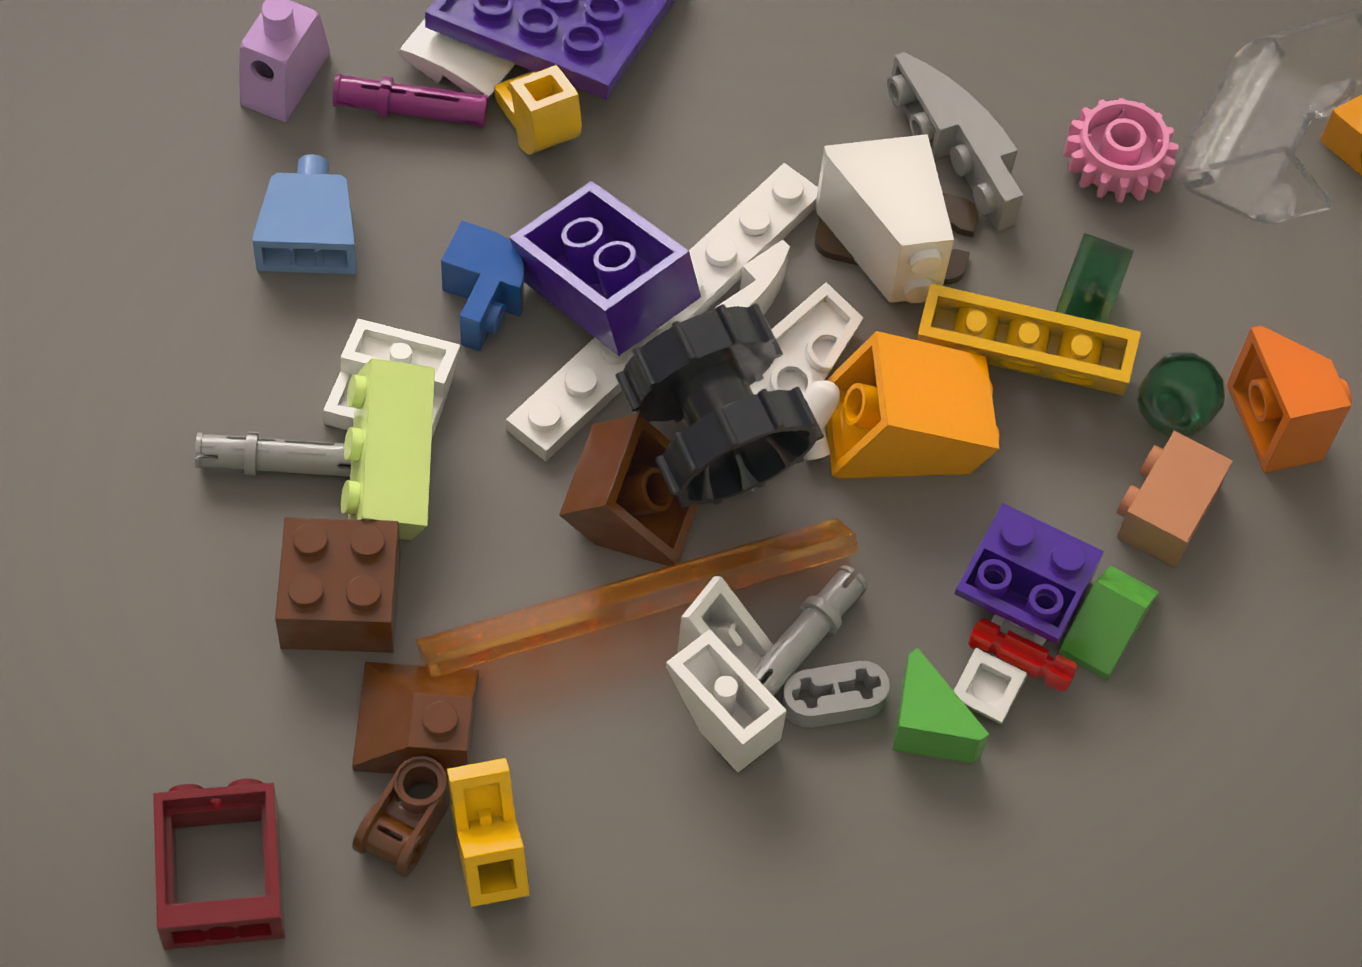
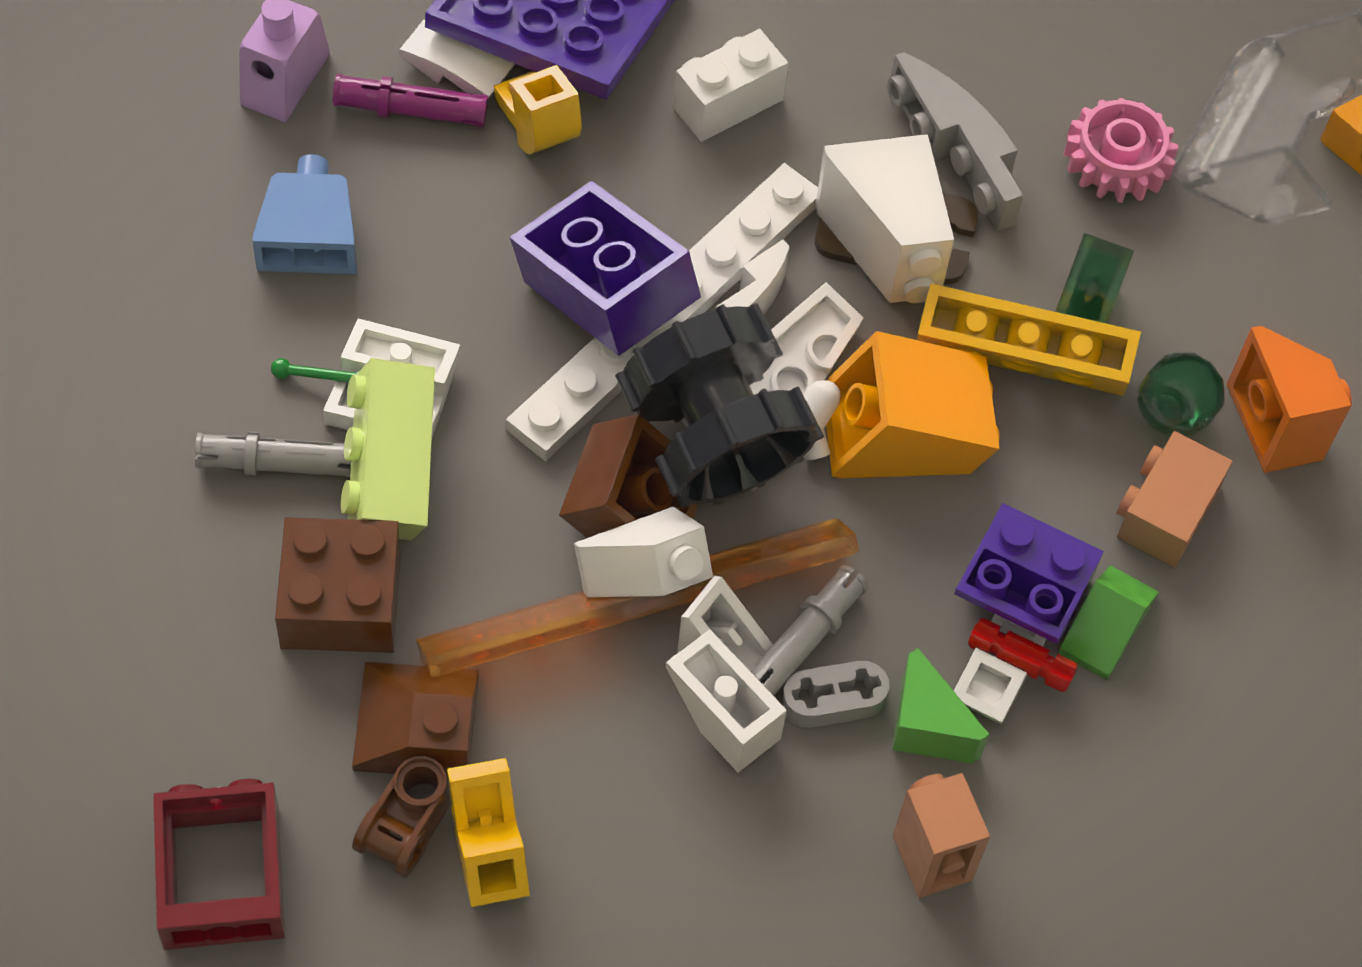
blue brick [441,220,524,351] -> none
none -> green hinge [271,358,361,383]
none -> white slope [574,507,713,597]
none -> white brick [673,29,788,142]
none -> nougat brick [893,773,990,898]

